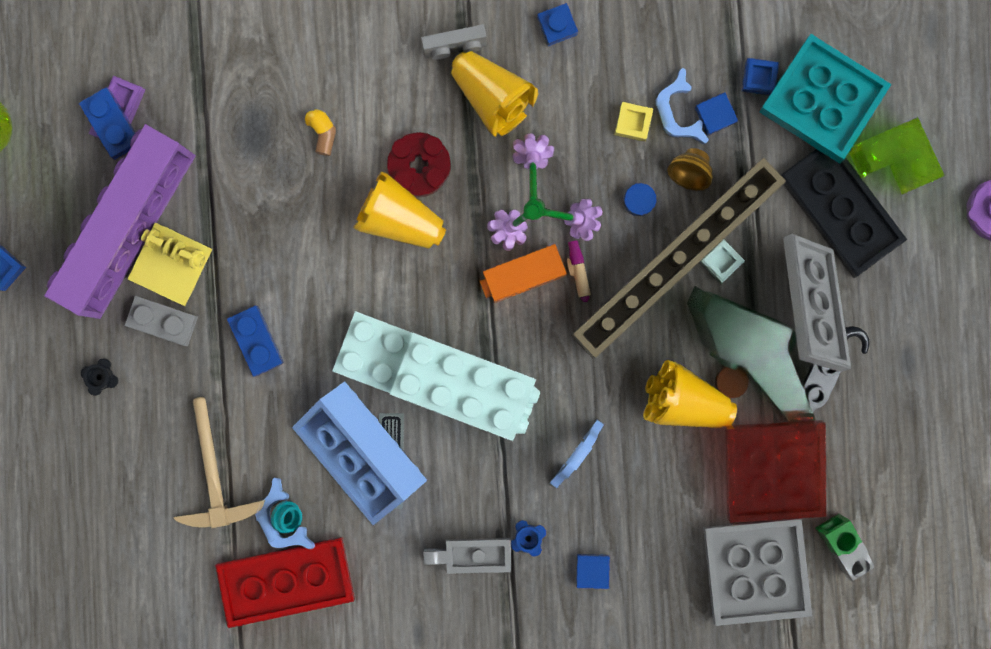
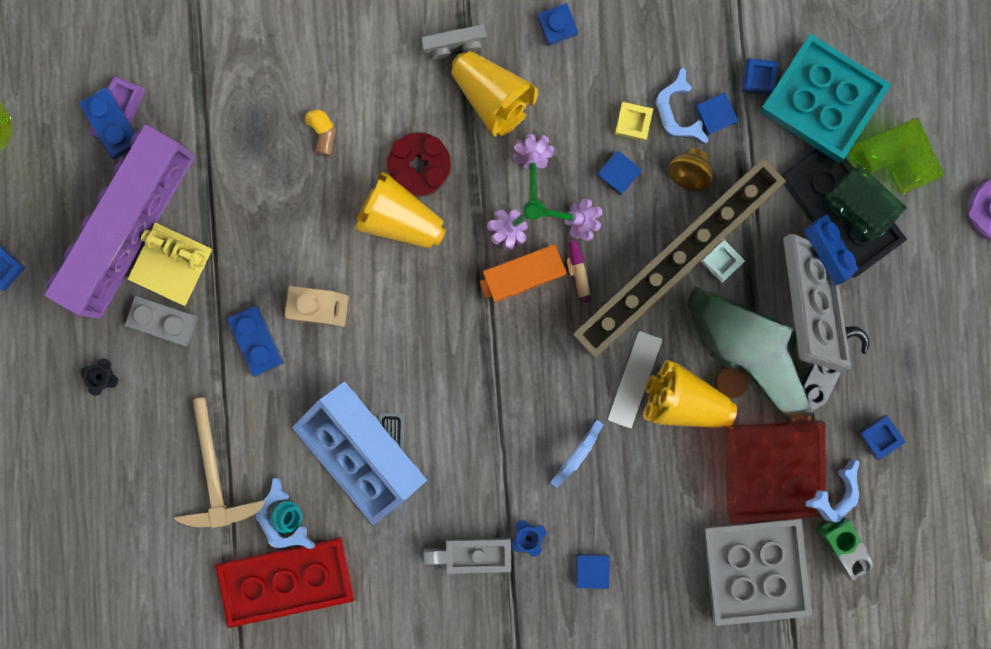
light aqua piece [332,311,541,441] -> none
blue tile [624,183,656,216] -> none
none -> tan torso [285,286,349,327]
none -> blue tile [597,150,642,196]
none -> white sticker [608,331,662,428]
none -> blue plate [804,214,858,286]
none -> light blue helmet [806,460,859,523]
none -> clear green brick [824,164,907,240]
none -> blue plate [858,415,906,460]

